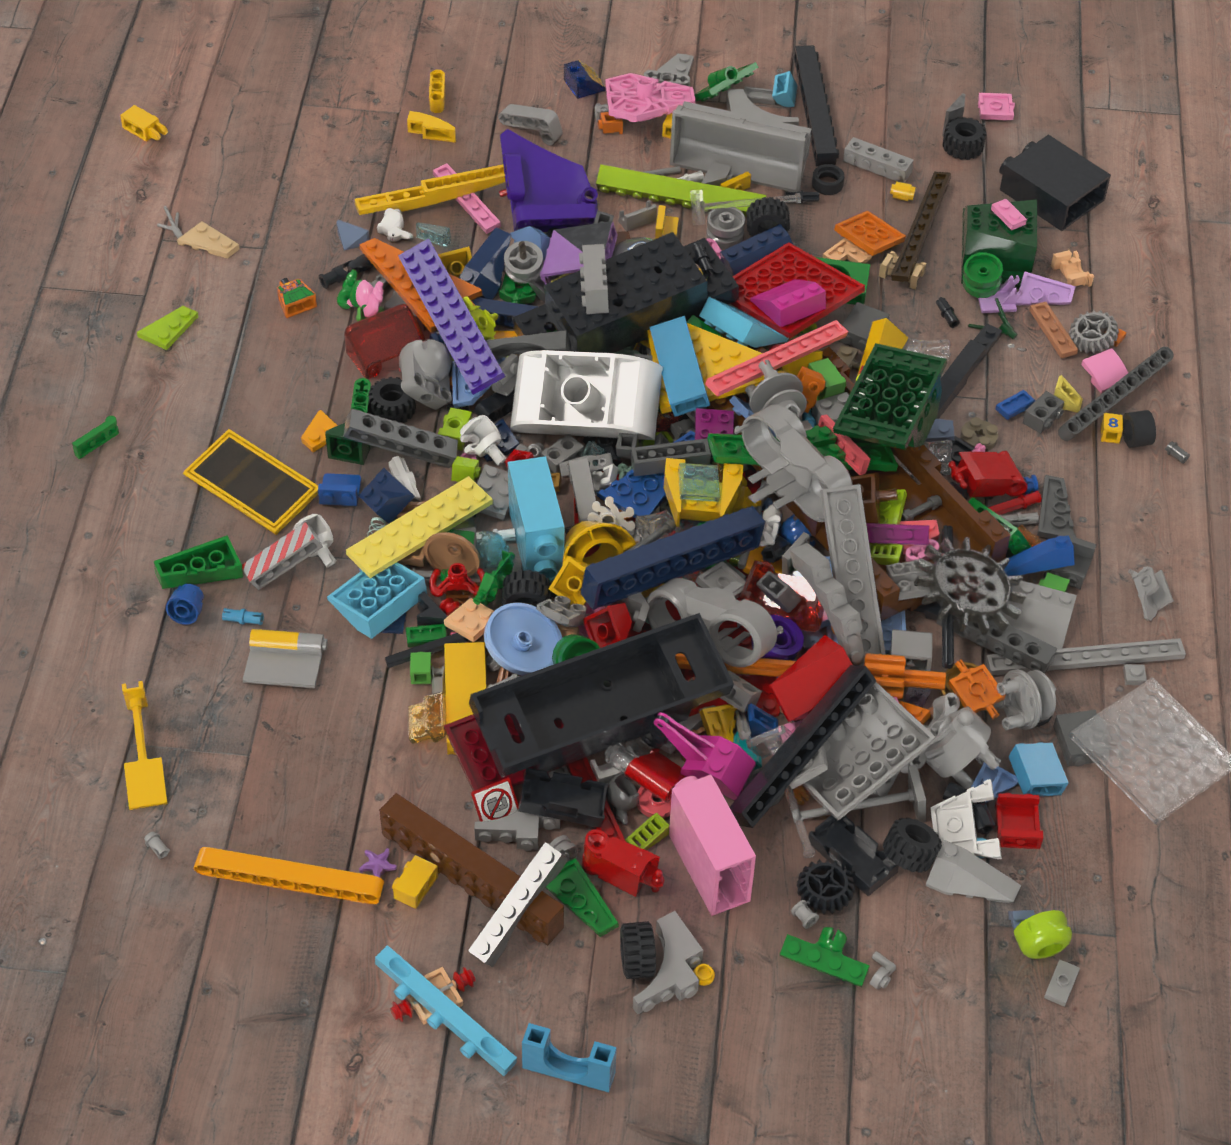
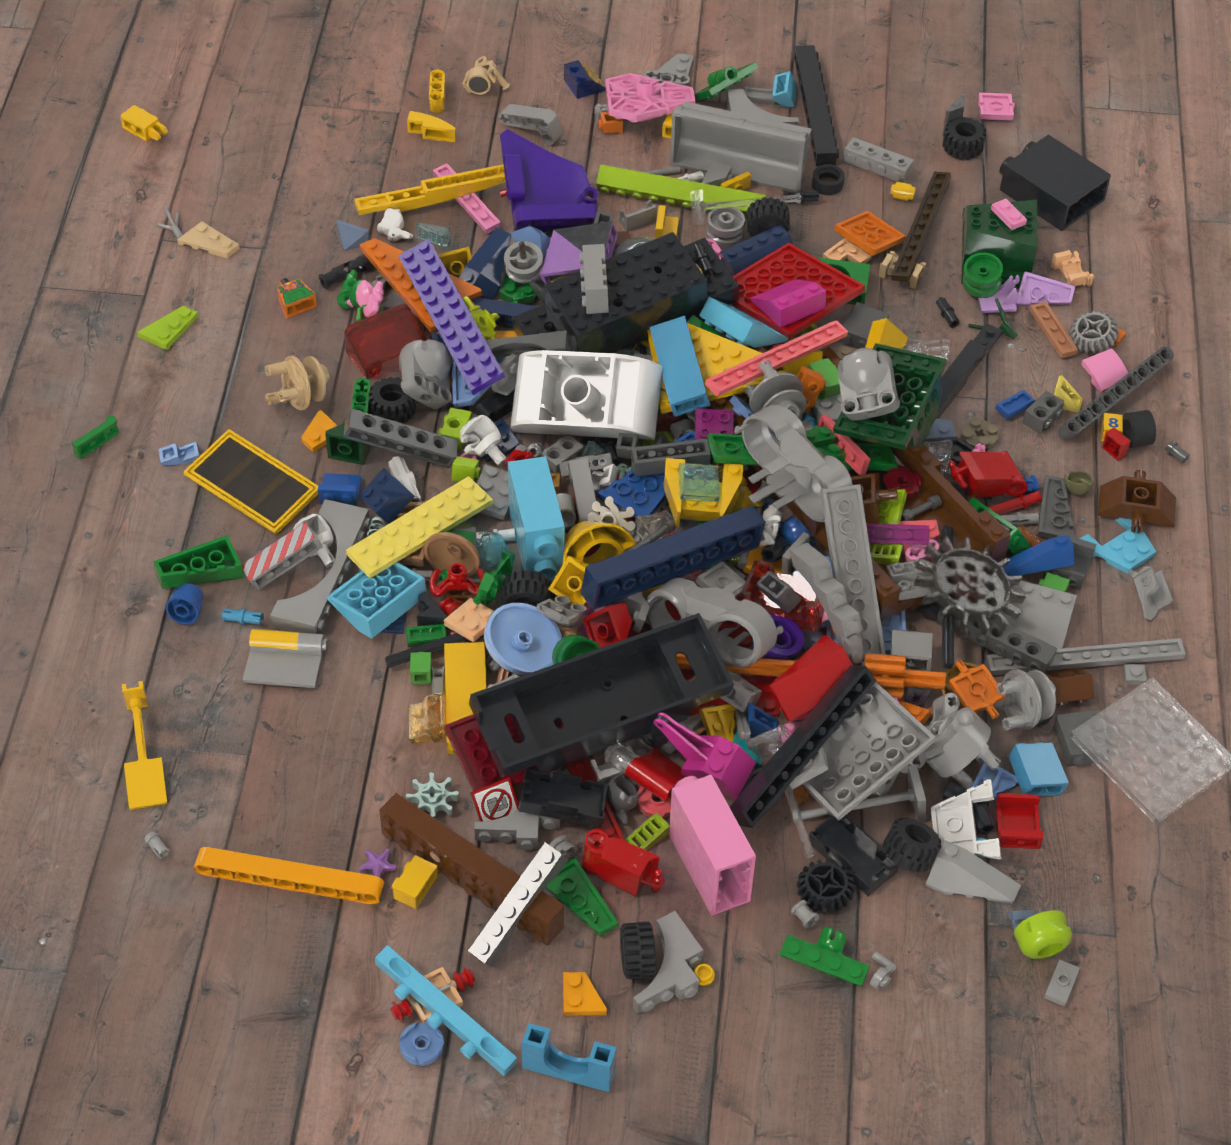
none -> medium blue slope [158,442,200,465]
none -> tan piece [265,356,330,410]
none -> light grey arch [270,499,371,634]
none -> medium blue plate [399,1022,444,1066]
none -> light aqua gear [406,772,459,819]
none -> tan piece [462,56,510,95]
none -> white piece [556,493,576,527]
none -> light orange wing [563,972,607,1016]
none -> light grey piece [837,348,900,421]
none -> dark red plate [883,466,922,499]
none -> reddish brown slope [1045,668,1094,706]
none -> olive hair [1064,471,1094,495]
none -> medium azure wing [1080,518,1156,574]
none -> reddish brown slope [1098,470,1176,534]
none -> red piece [1102,428,1131,462]

